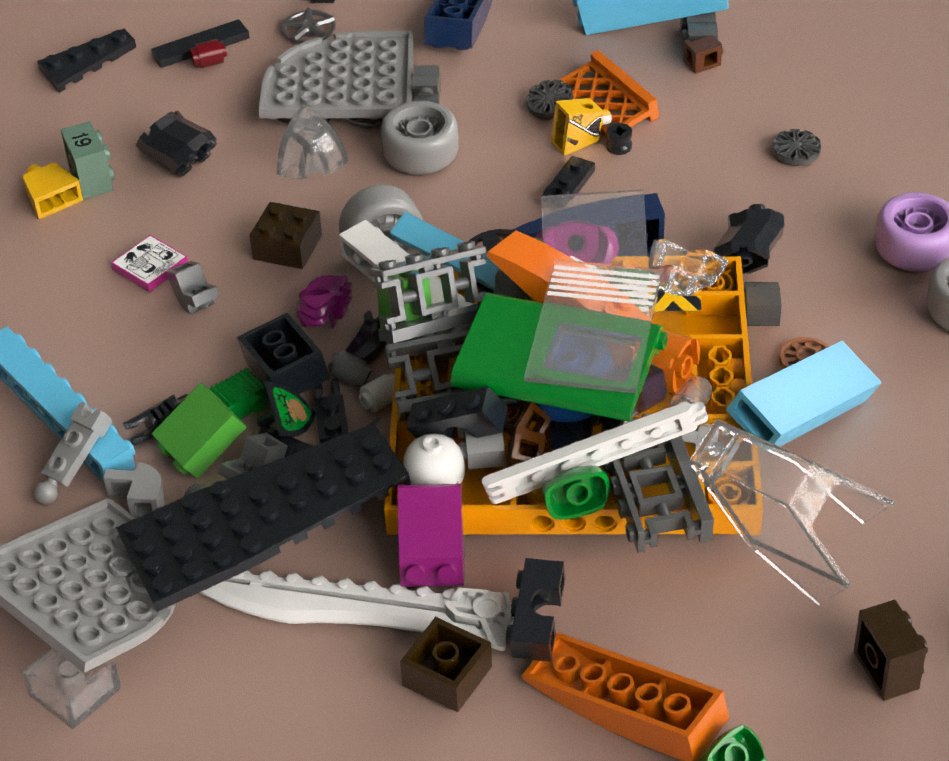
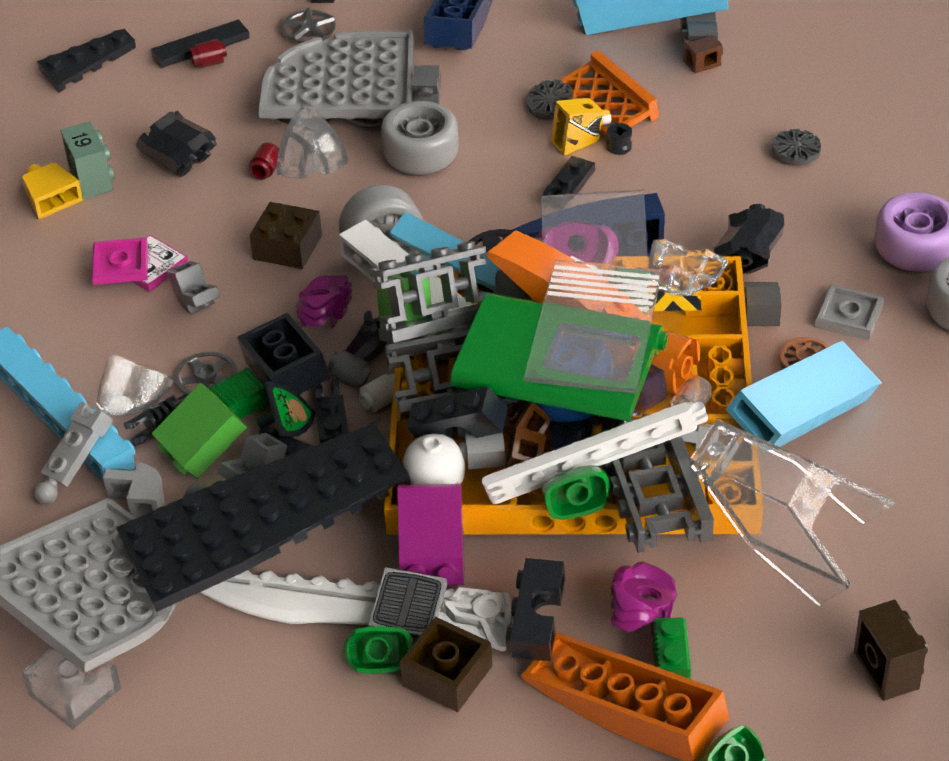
none -> dark pink tile [92,237,148,285]
none -> clear brick [97,353,175,416]
none -> flat silver wheel [174,352,238,395]
none -> dark red brick [249,142,283,180]
none -> green piece [343,626,413,674]
none -> tile [368,567,448,639]
none -> magenta piece [610,561,677,636]
none -> green brick [653,617,691,679]
none -> light grey tile [814,284,885,340]

